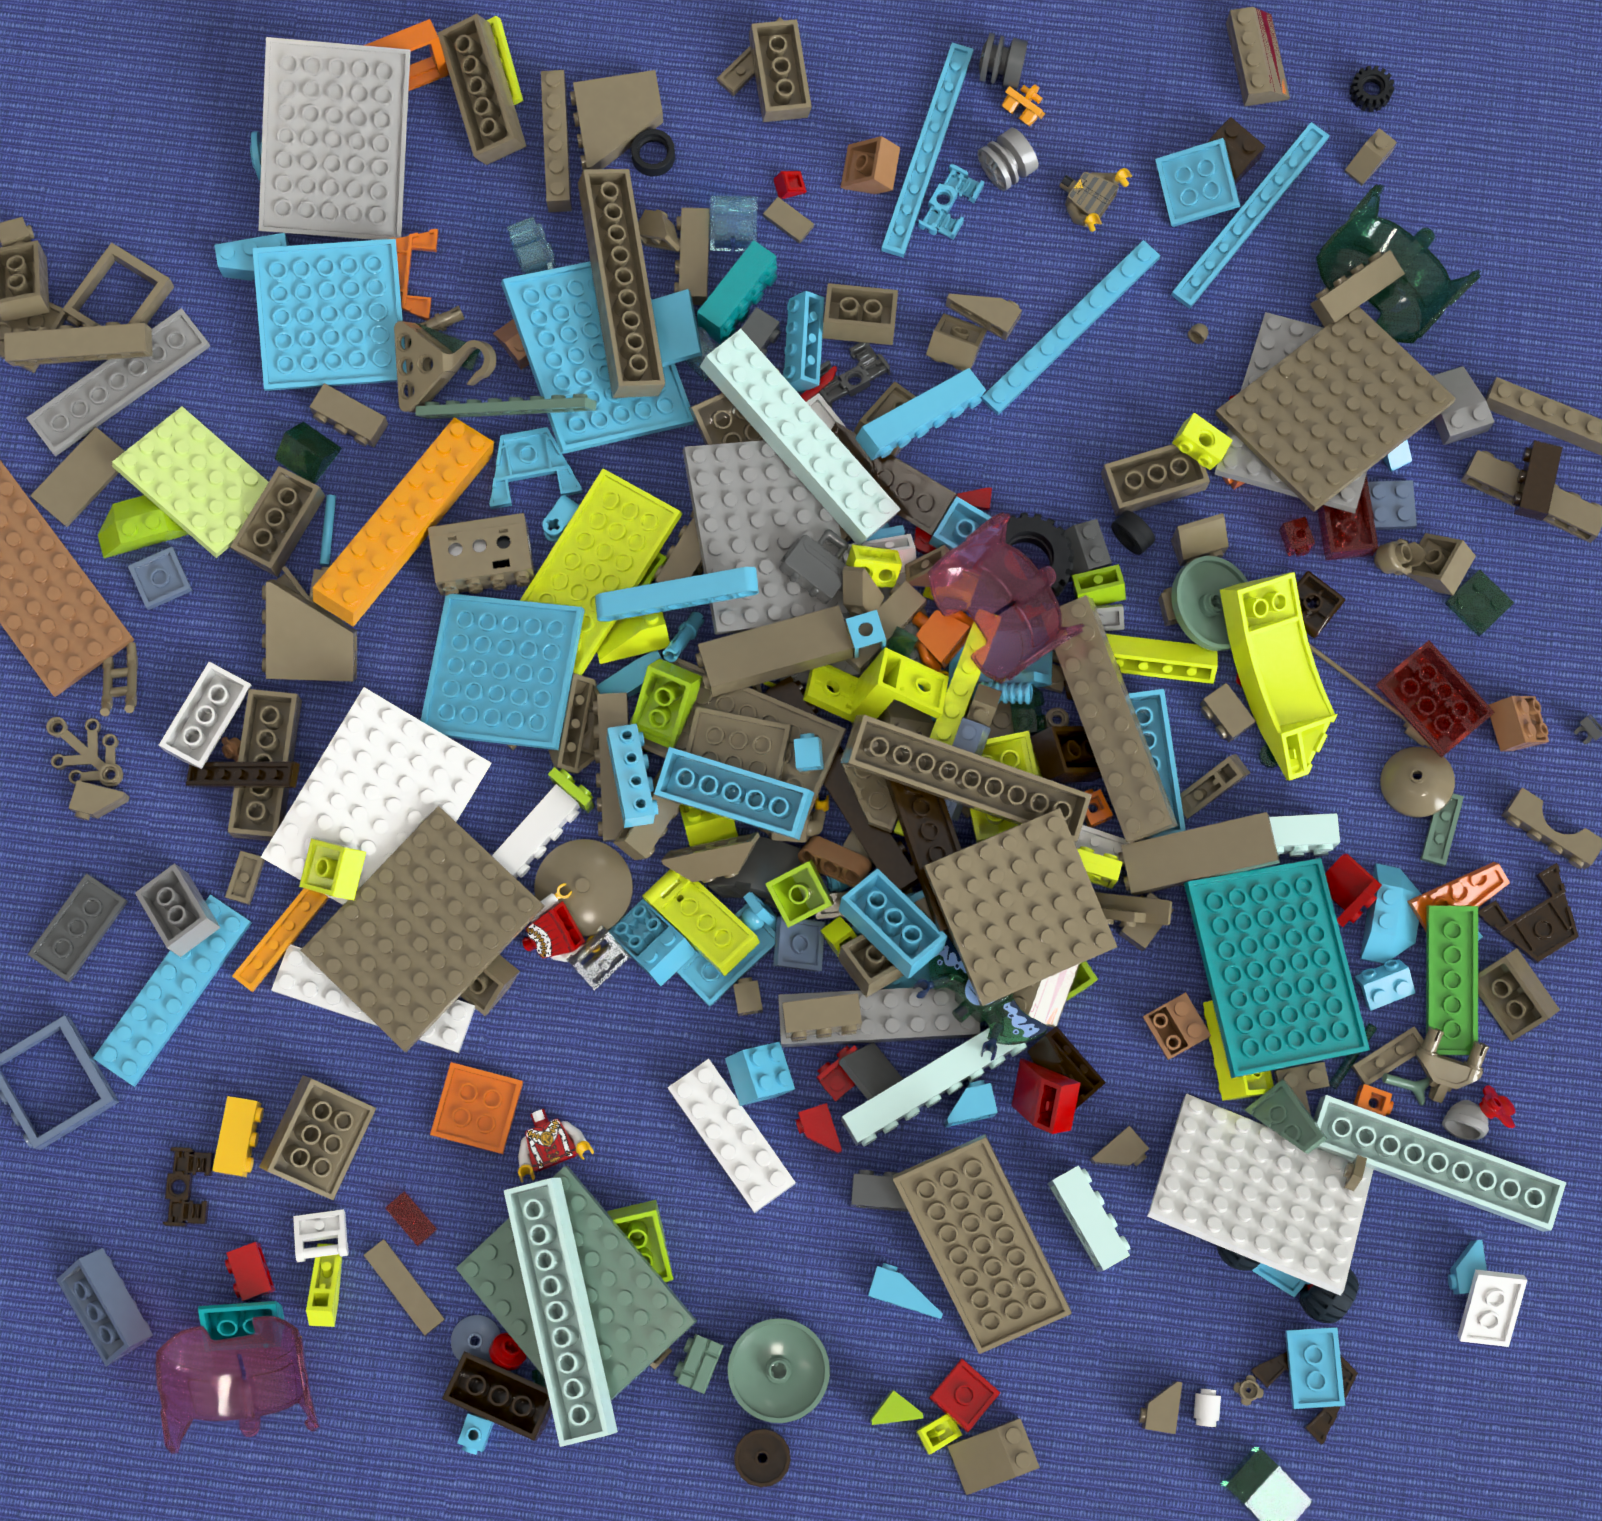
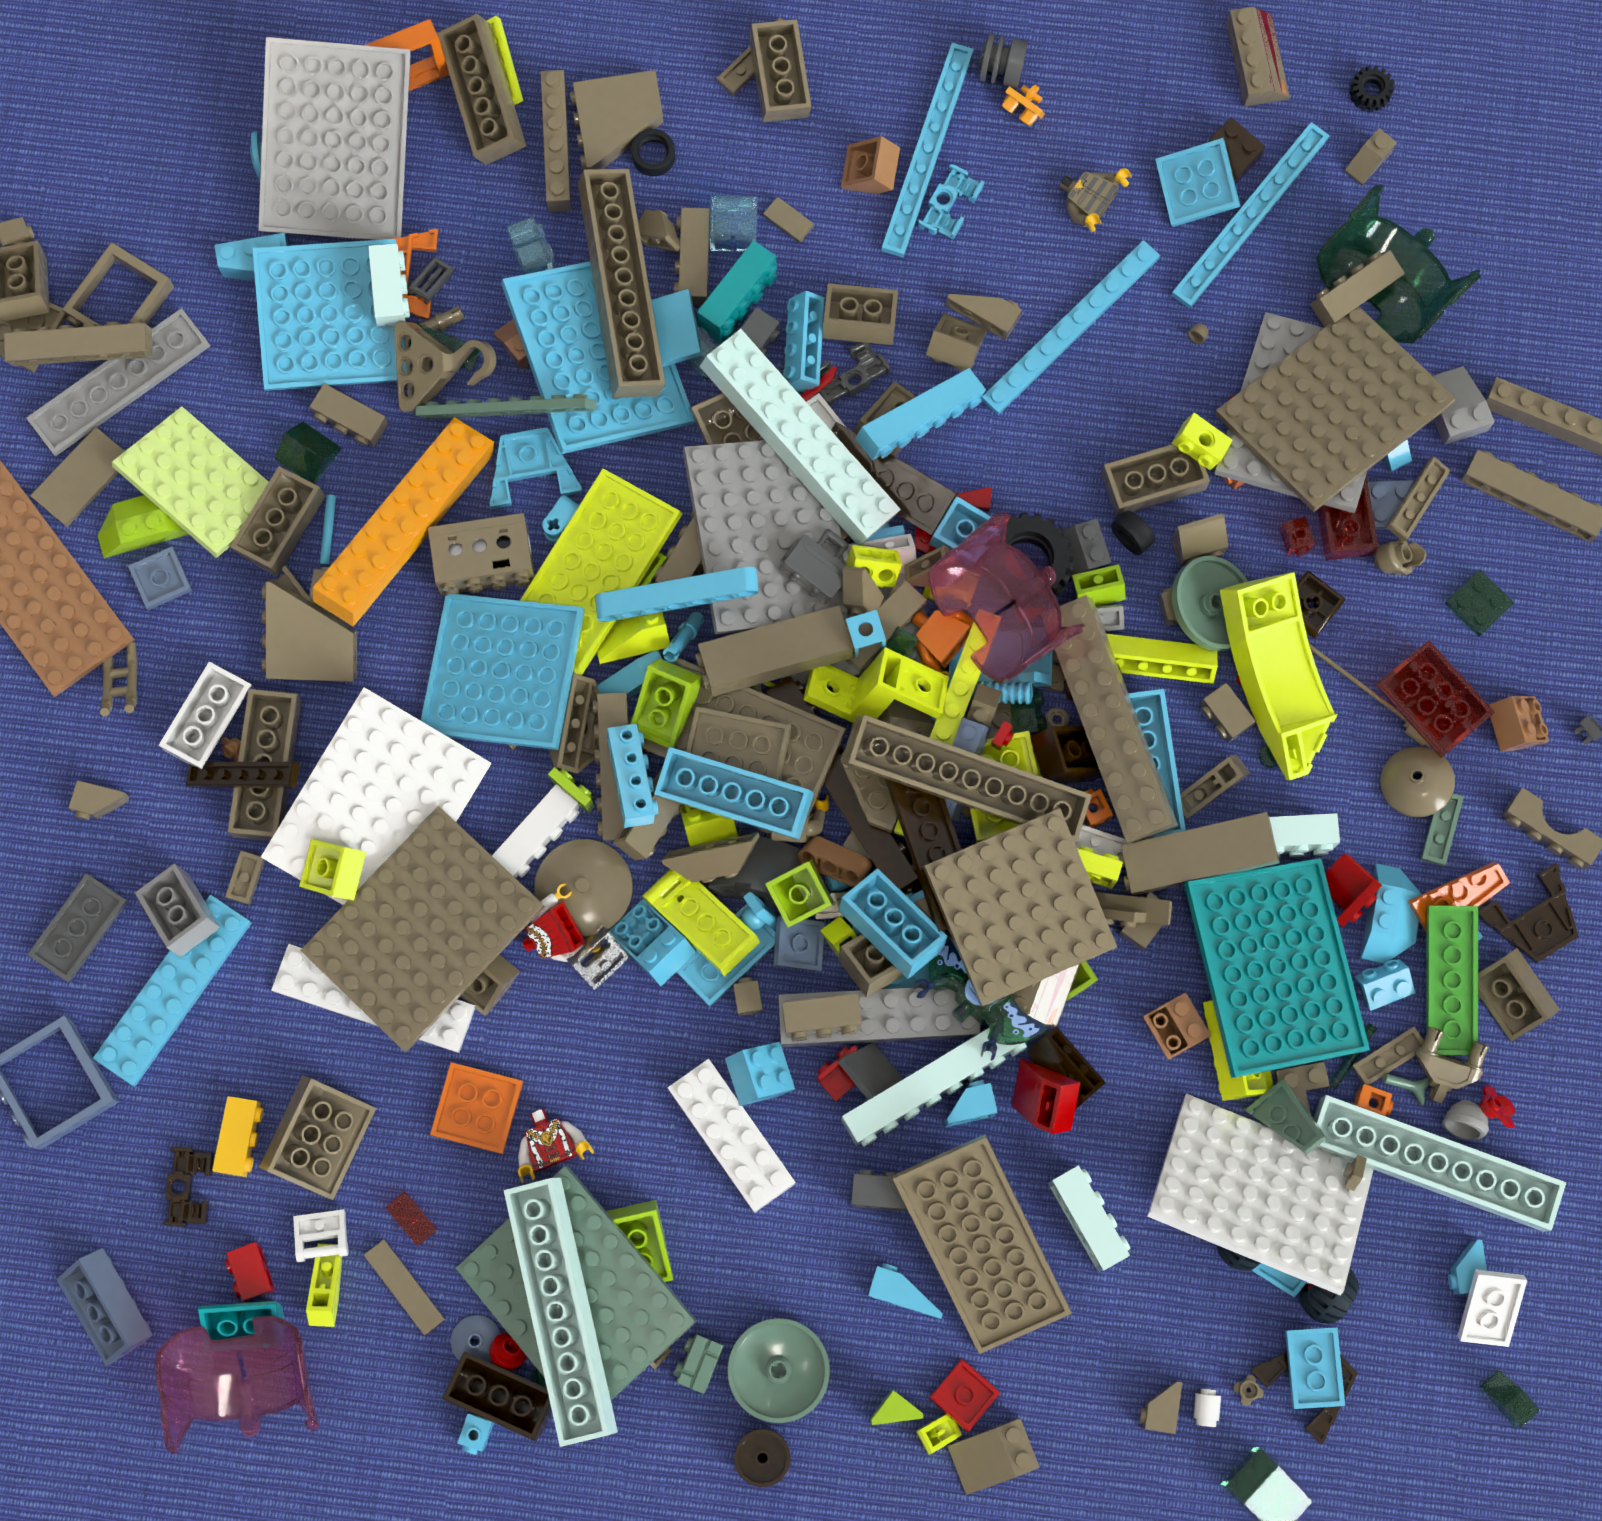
dark tan plant [46,717,123,787] -> none
light orange plate [232,888,330,992] -> none
red slope [774,171,807,199] -> none
medium azure brick [794,733,824,772] -> none
red slope [795,1103,842,1154] -> none
light grey wheel [977,127,1039,191] -> none
dark tan slope [1089,1126,1149,1167] -> none
dark tan slope [1406,533,1476,596] -> none
dark brown brick [1512,440,1563,521] -> none
none -> light aqua brick [368,244,410,327]
none -> dark grey tile [408,257,454,304]
none -> red plate [991,721,1014,750]
none -> dark tan tile [1385,456,1451,542]
none -> slope [1480,1370,1540,1427]

